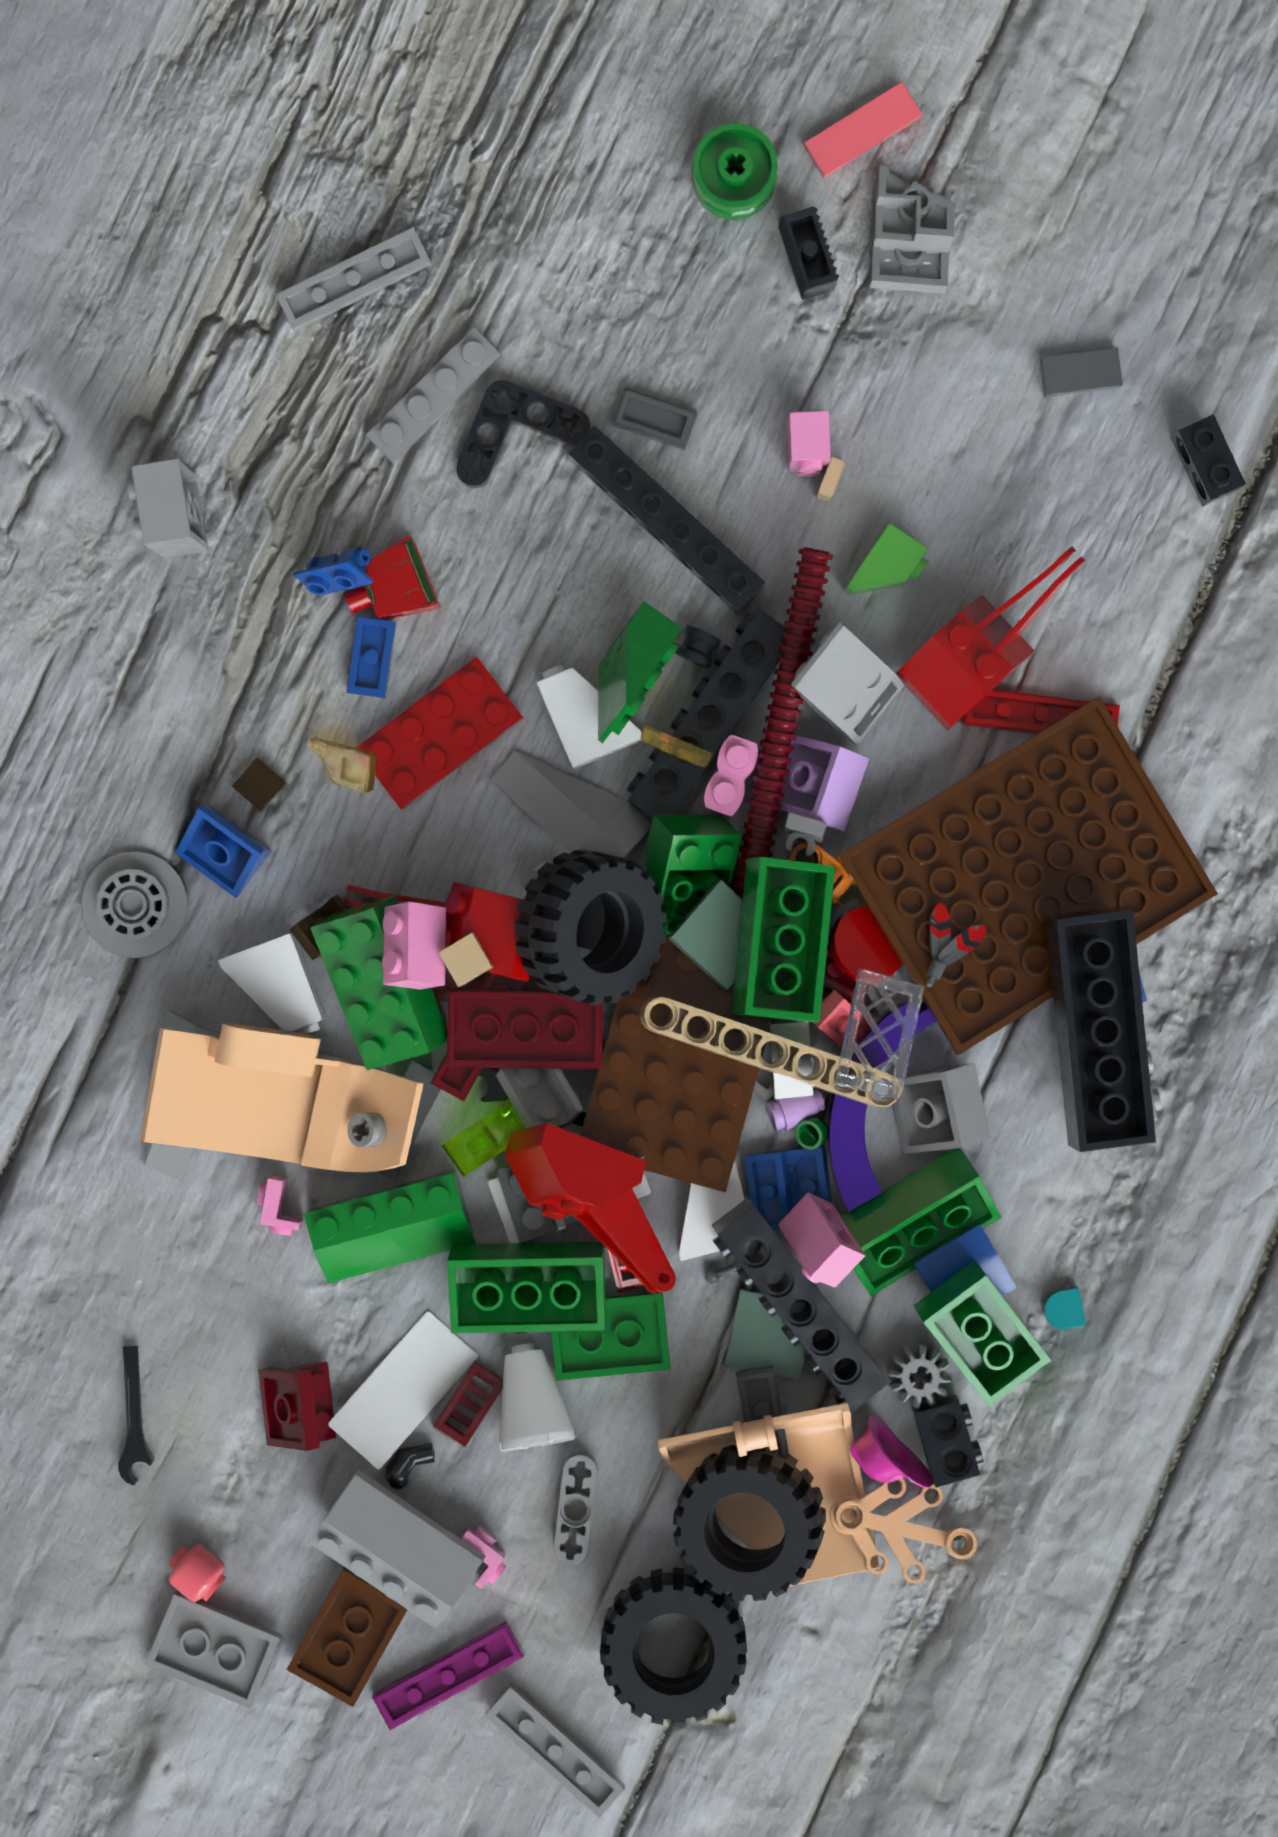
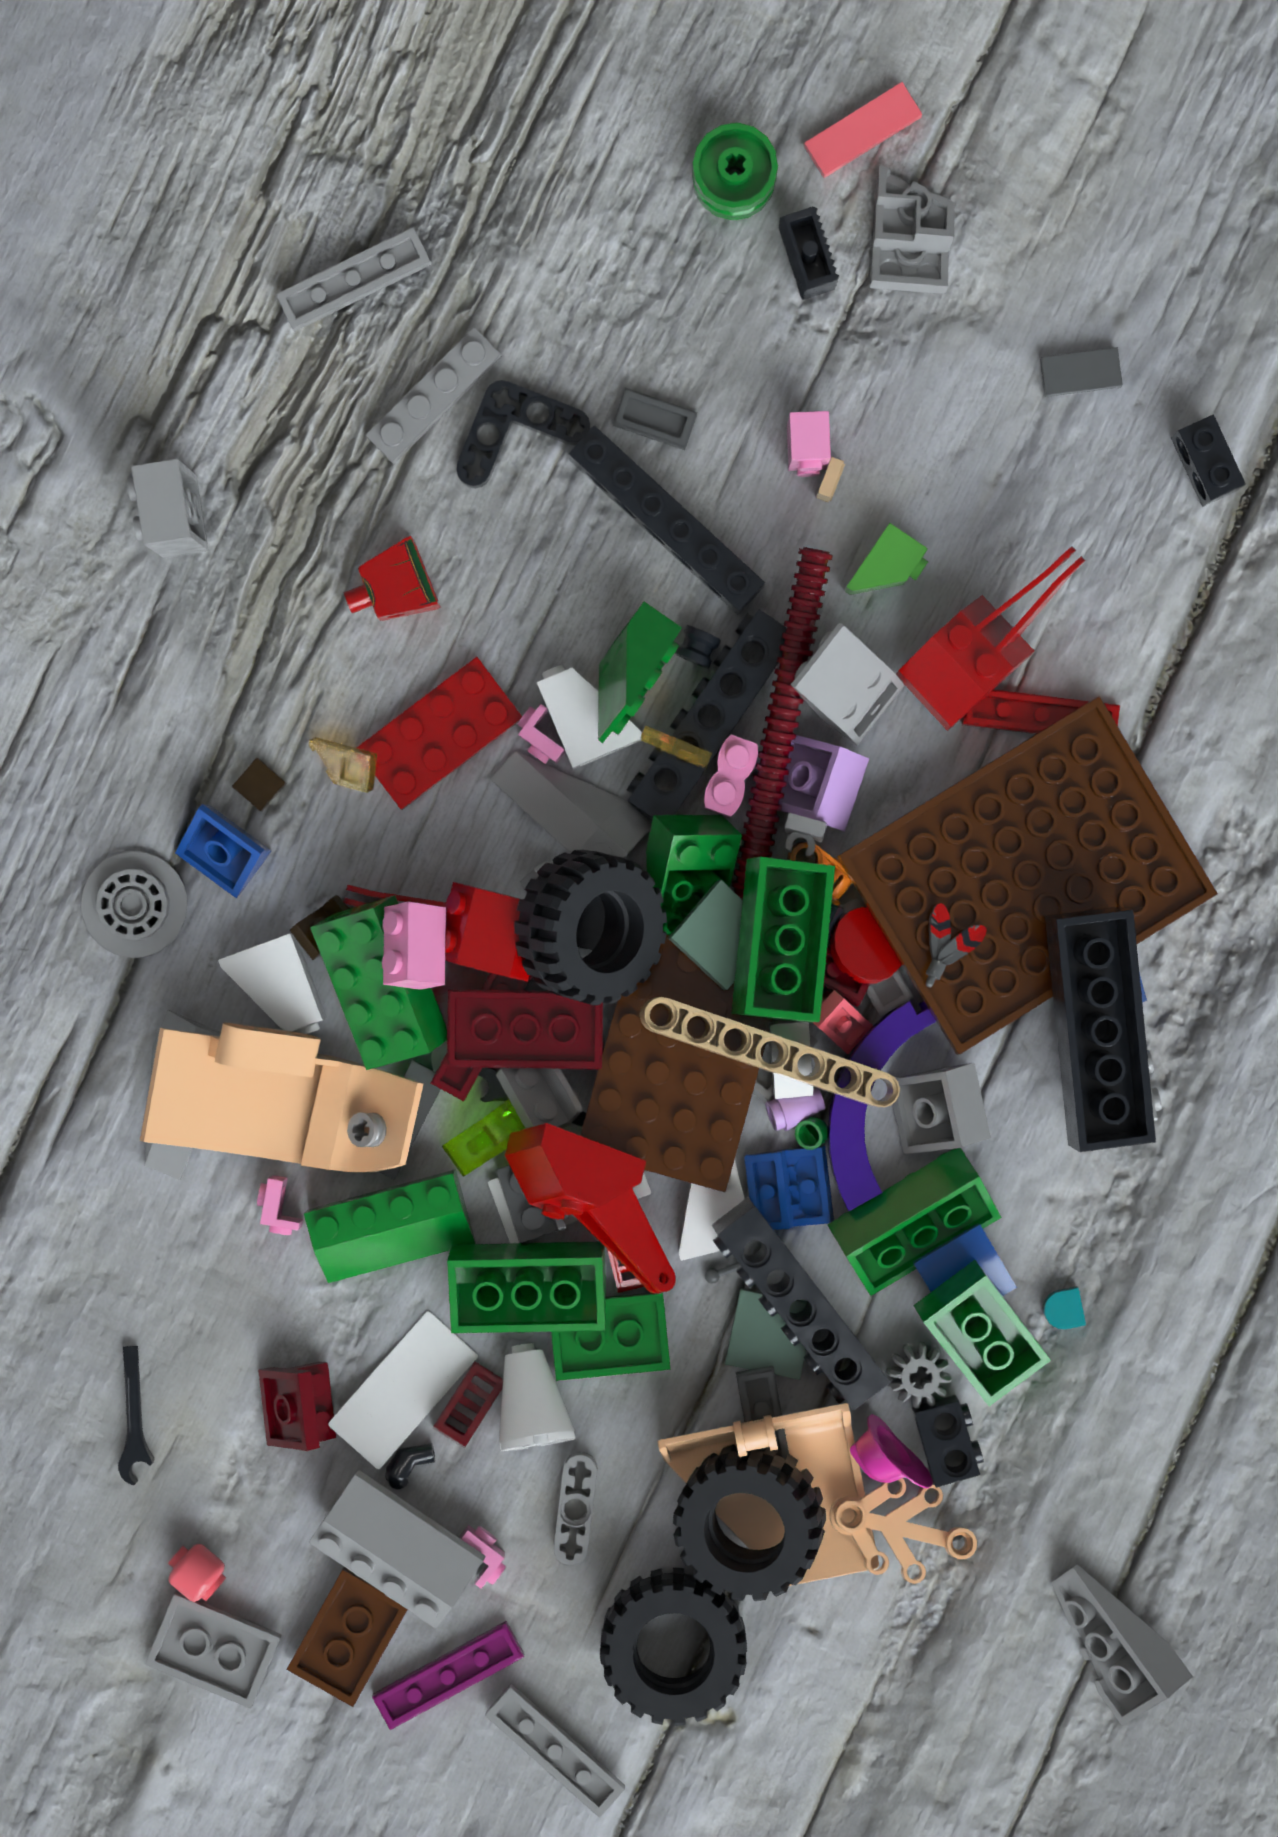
blue hinge [293,547,374,596] -> none
blue plate [347,616,397,699] -> none
tan tile [439,933,494,987] -> none
bright pink brick [778,1193,866,1288] -> none
clear window [834,969,925,1100] -> none
none -> bright pink bracket [517,704,566,764]
none -> light grey wedge [1051,1564,1193,1726]

